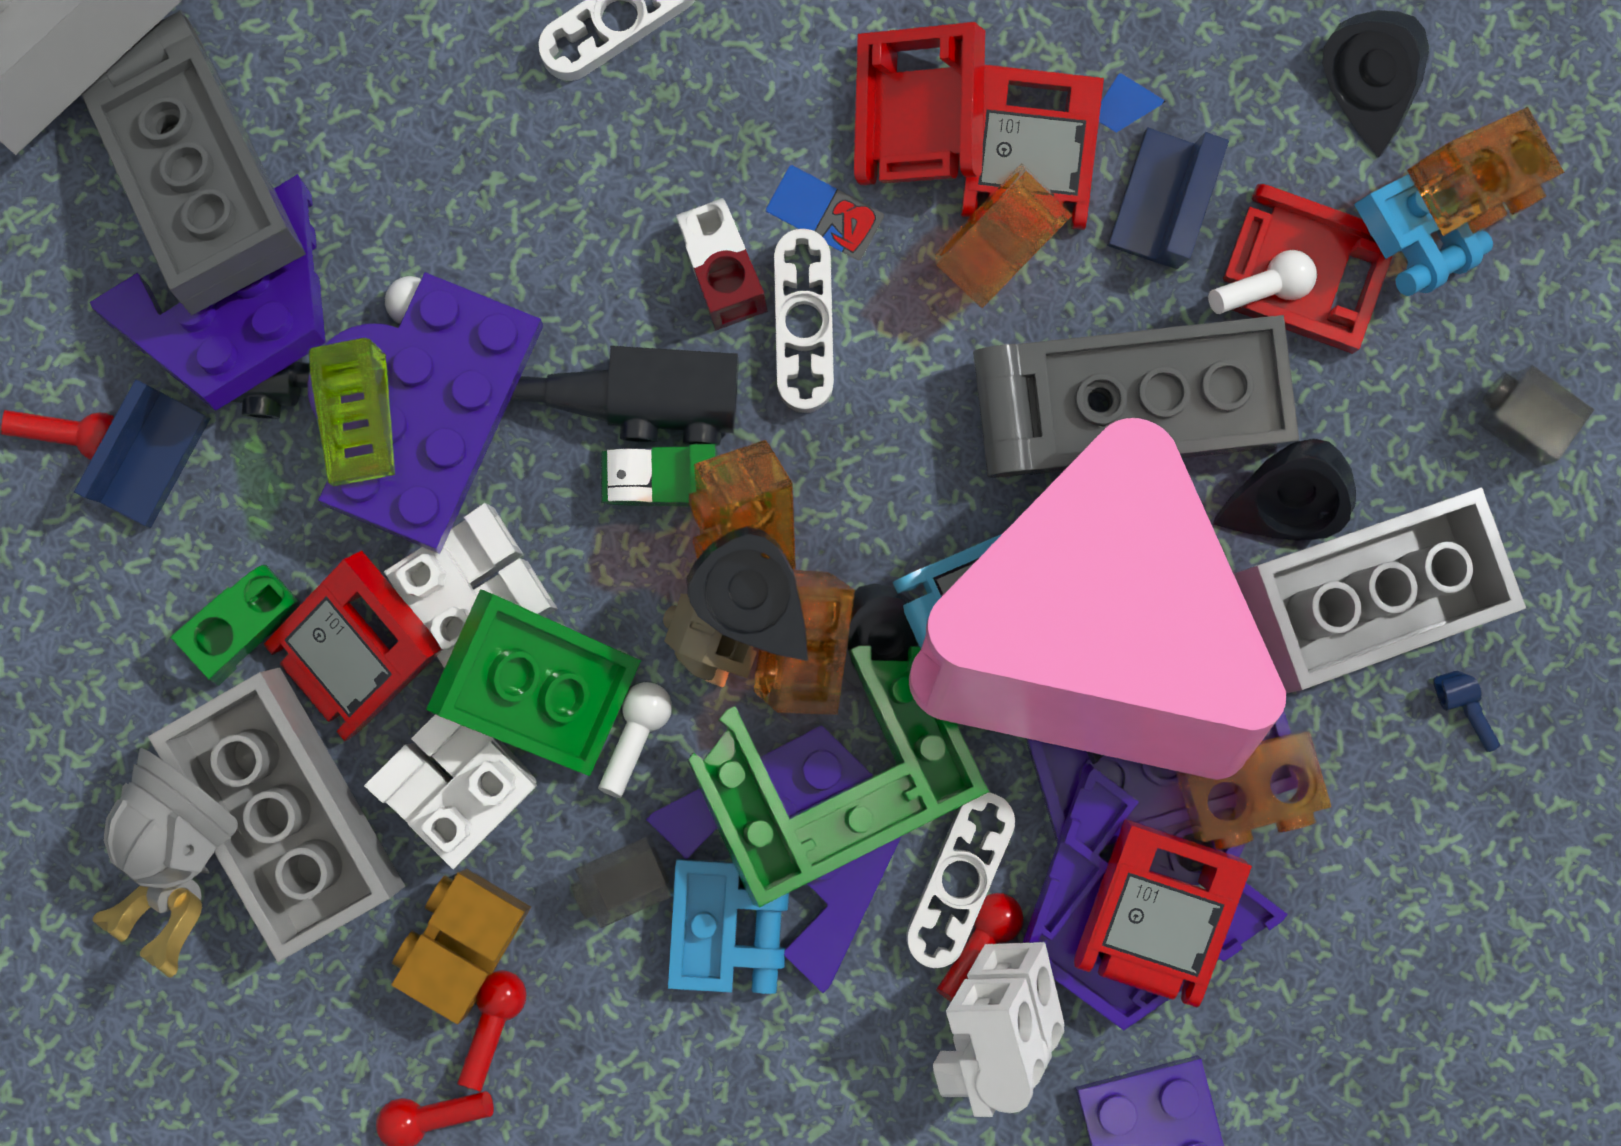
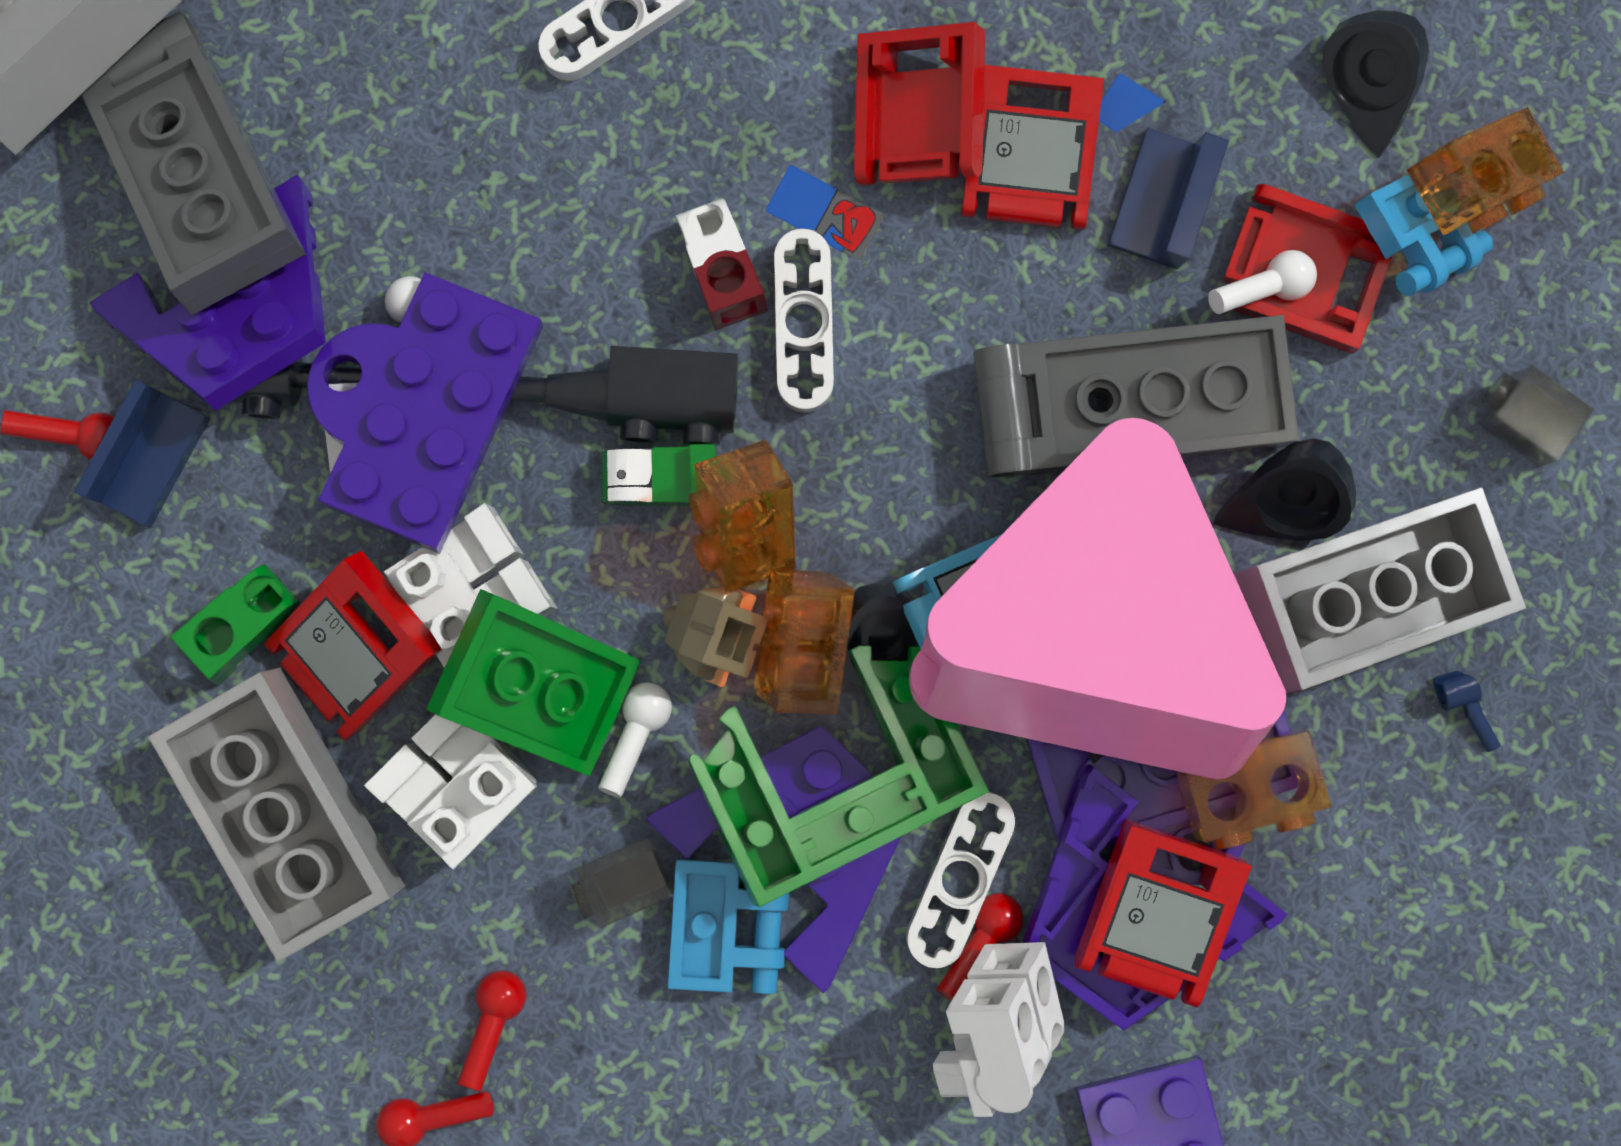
light grey helmet [93,748,238,978] -> none
clear neon green slope [309,338,395,487] -> none
pearl gold piece [391,869,531,1025] -> none
black piece [686,526,808,661] -> none
clear orange brick [935,163,1072,308] -> none

